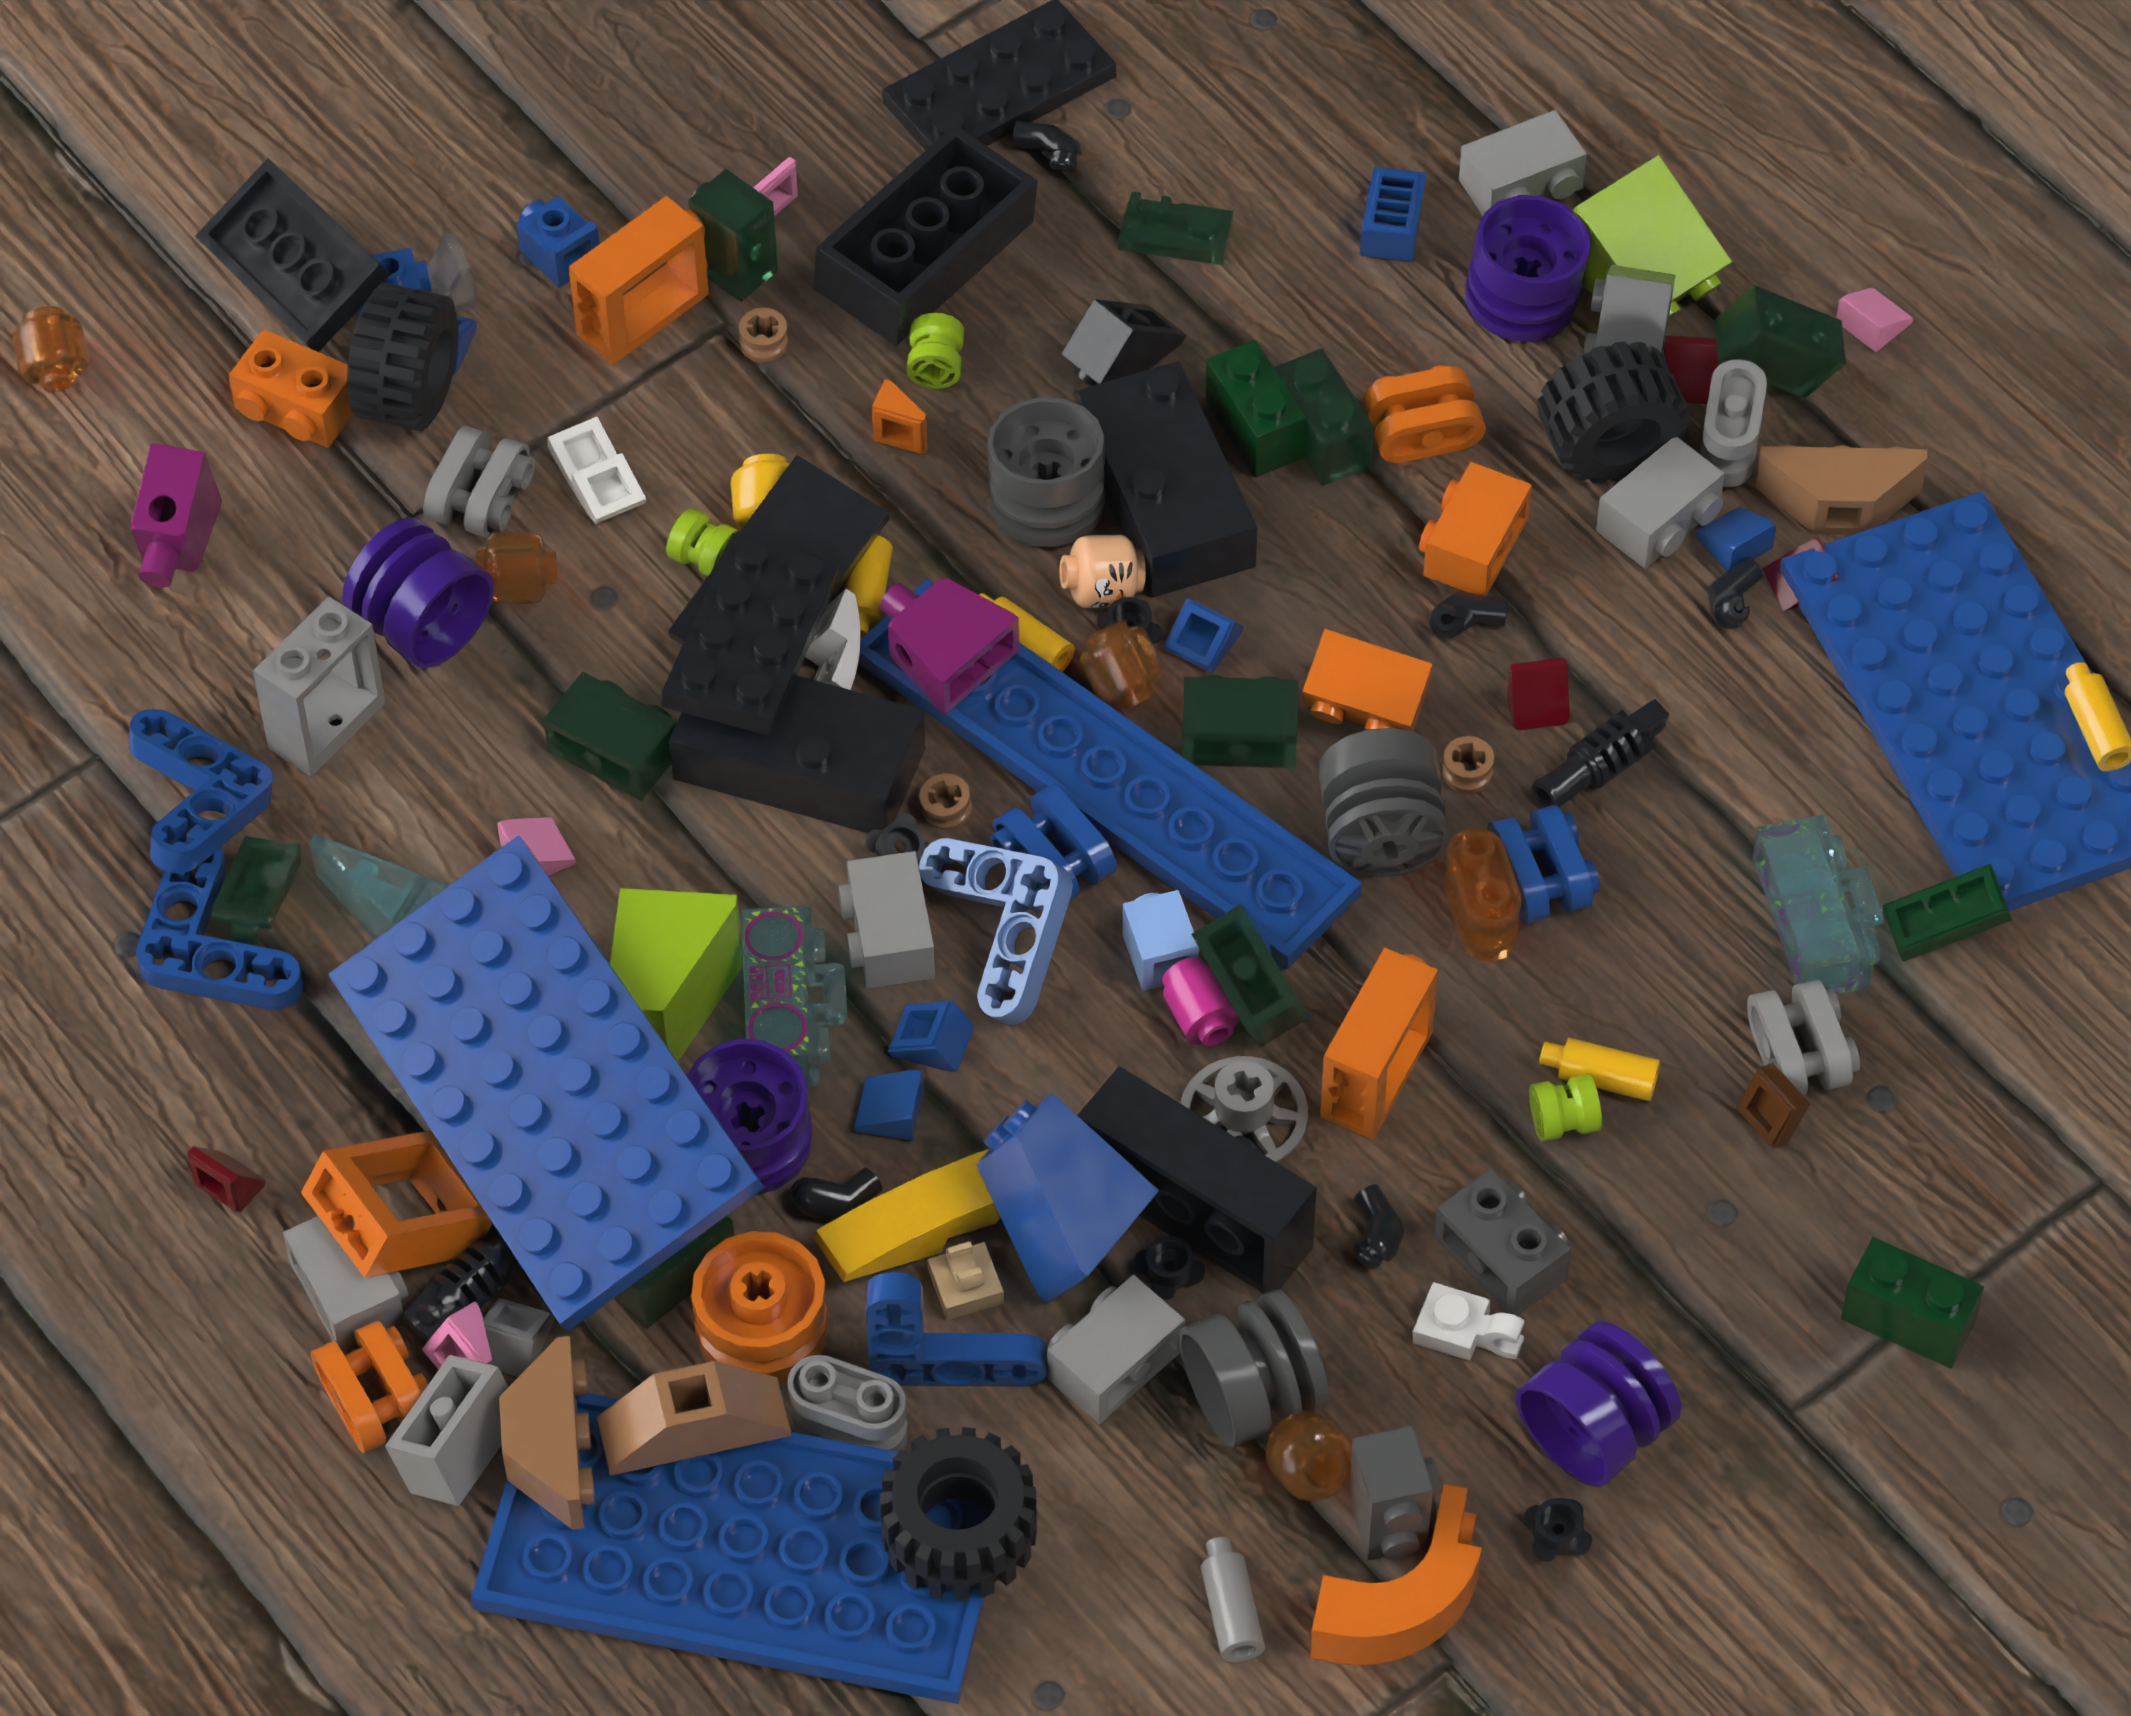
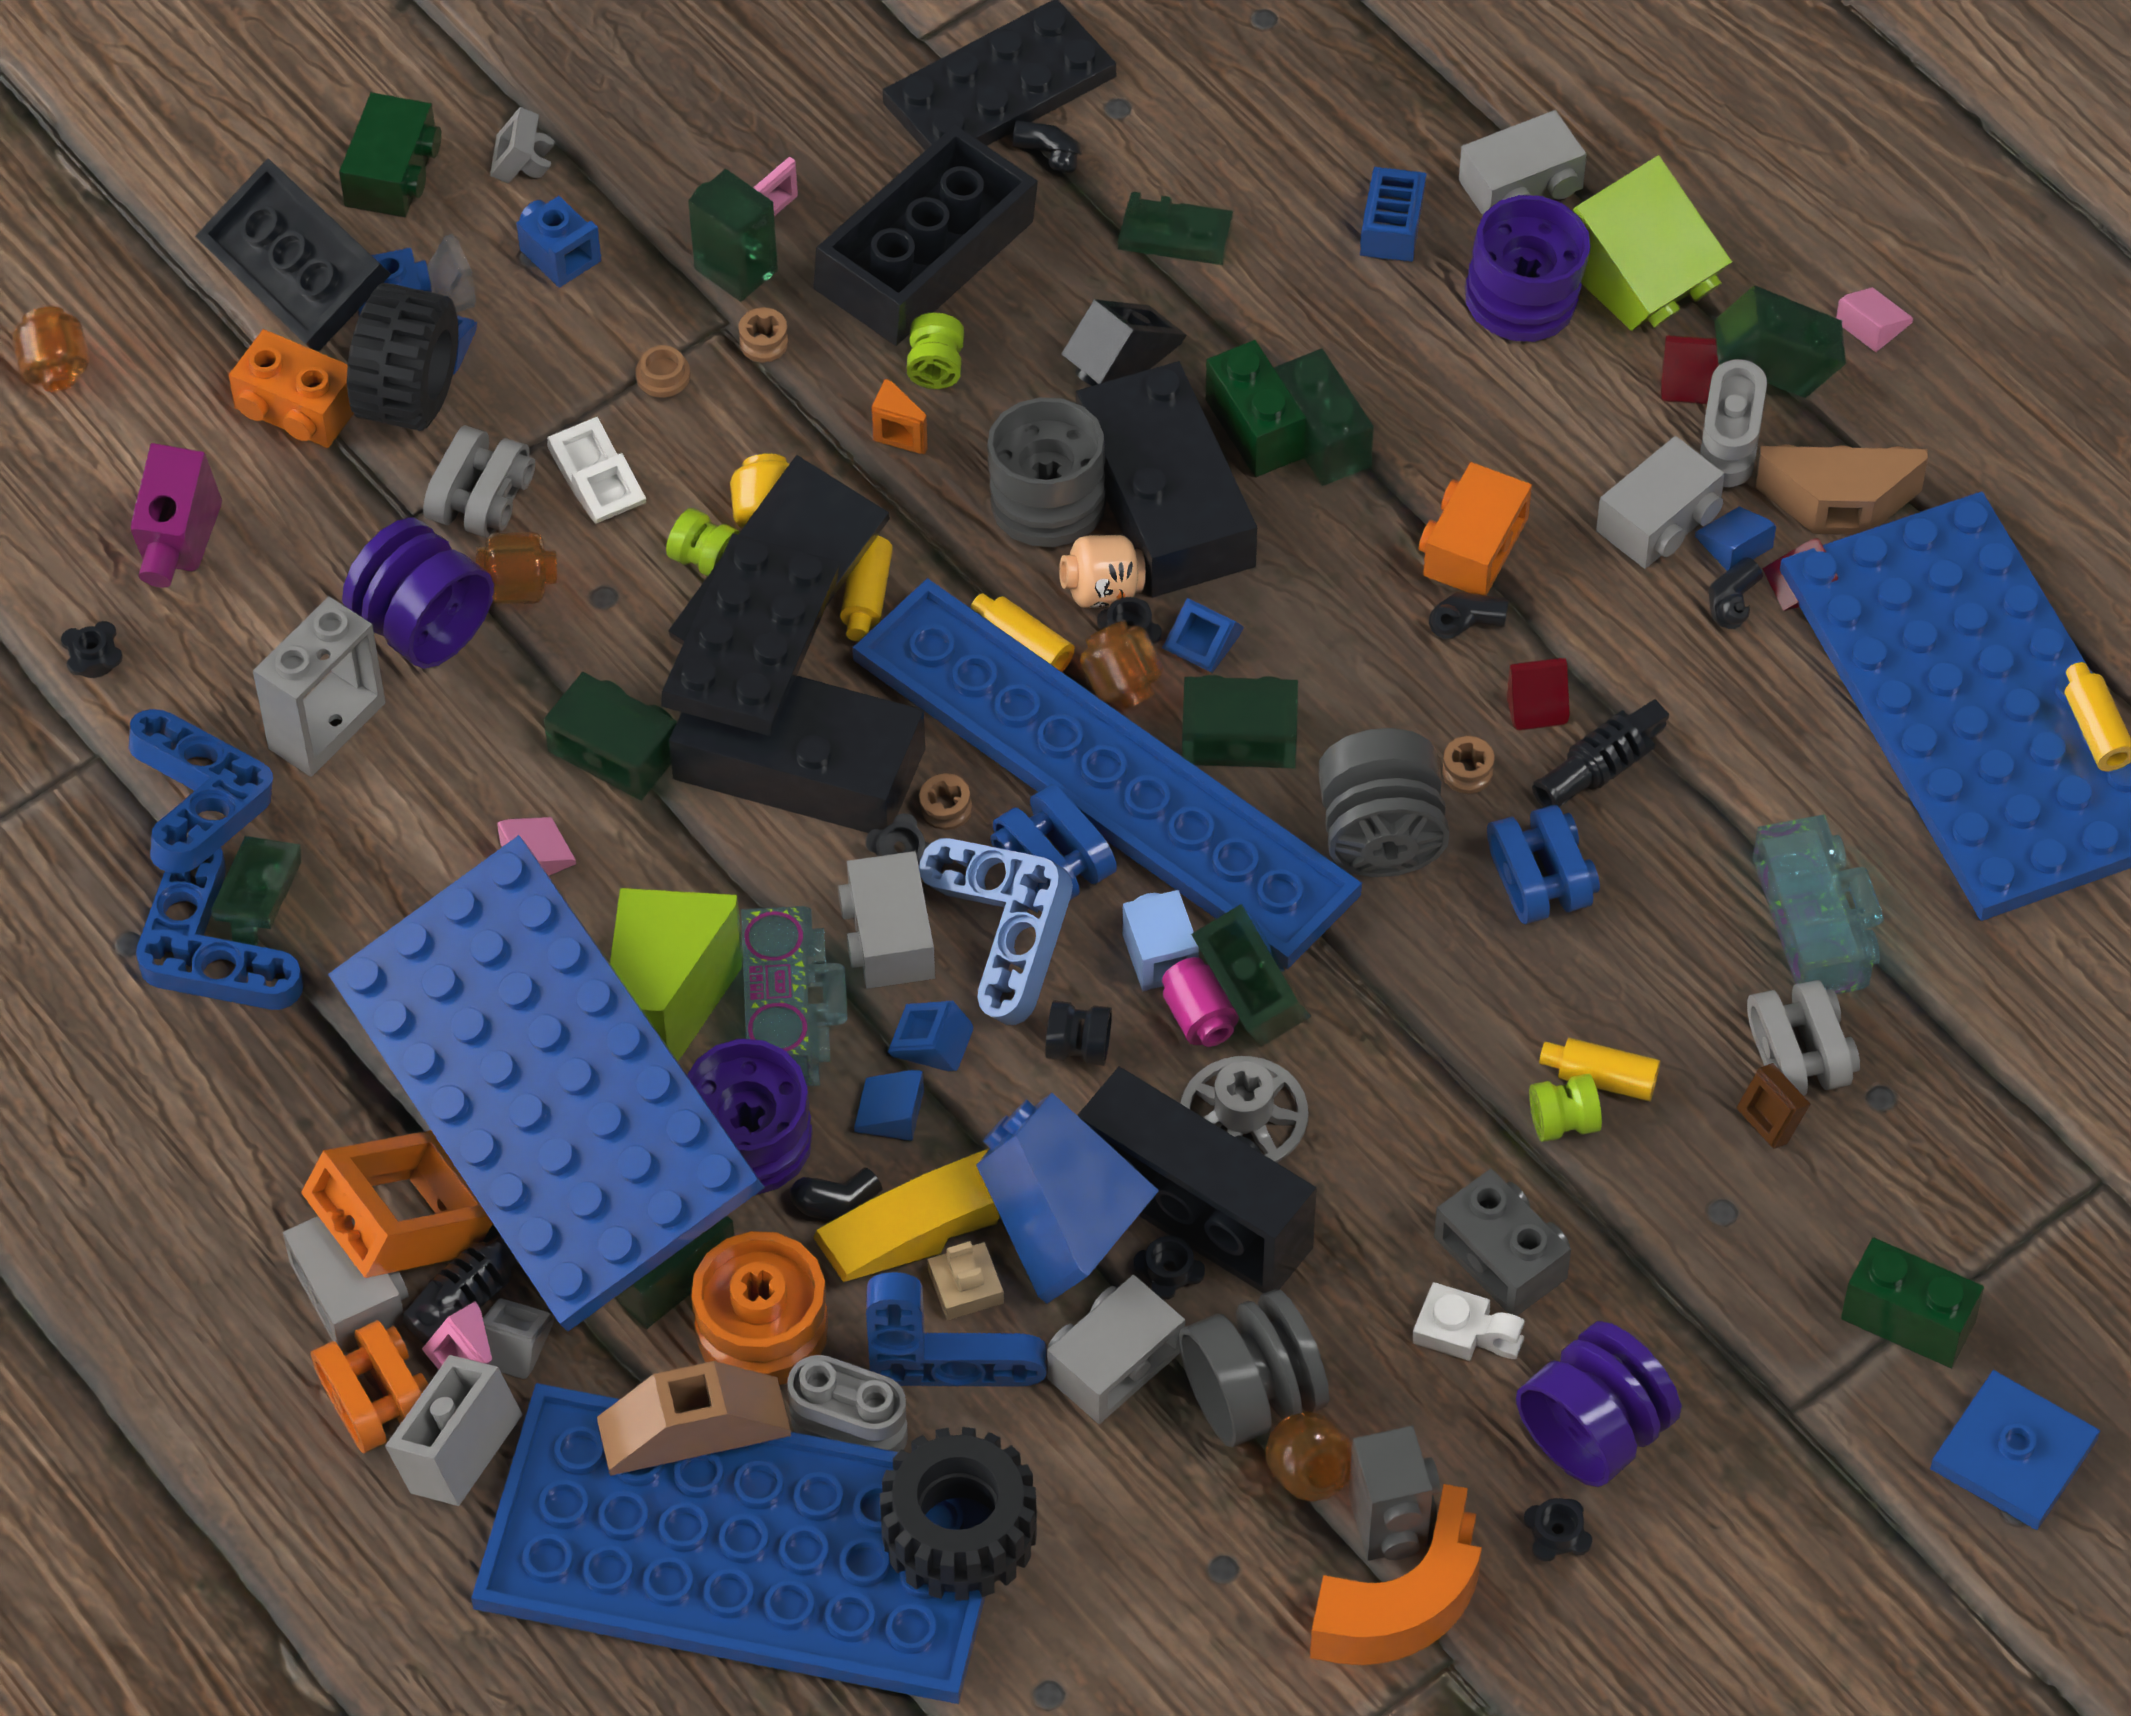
dark red slope [187,1146,266,1213] -> none
clear light blue slope [310,834,450,940] -> none
medium nougat slope [499,1336,595,1530] -> none
orange window [569,195,709,366] -> none
white slope [805,589,860,690] -> none
magenta torso [880,578,1019,715] -> none
light grey cylinder [1201,1537,1265,1662] -> none
orange brick [1302,628,1433,731] -> none
orange window [1320,947,1438,1140] -> none
black arm [1353,1184,1404,1269] -> none
orange brick [1362,365,1486,463] -> none
clear orange brick [1444,828,1522,962] -> none
black tyre [1537,341,1690,483] -> none
dark grey brick [1584,265,1676,355] -> none
dark green plate [1882,863,2013,962] -> none
none -> black plate [61,621,123,678]
none -> dark green brick [339,92,442,218]
none -> light grey tile [490,107,554,184]
none -> medium nougat plate [635,345,691,397]
none -> black wheel [1045,1000,1112,1066]
none -> blue plate [1930,1370,2100,1531]

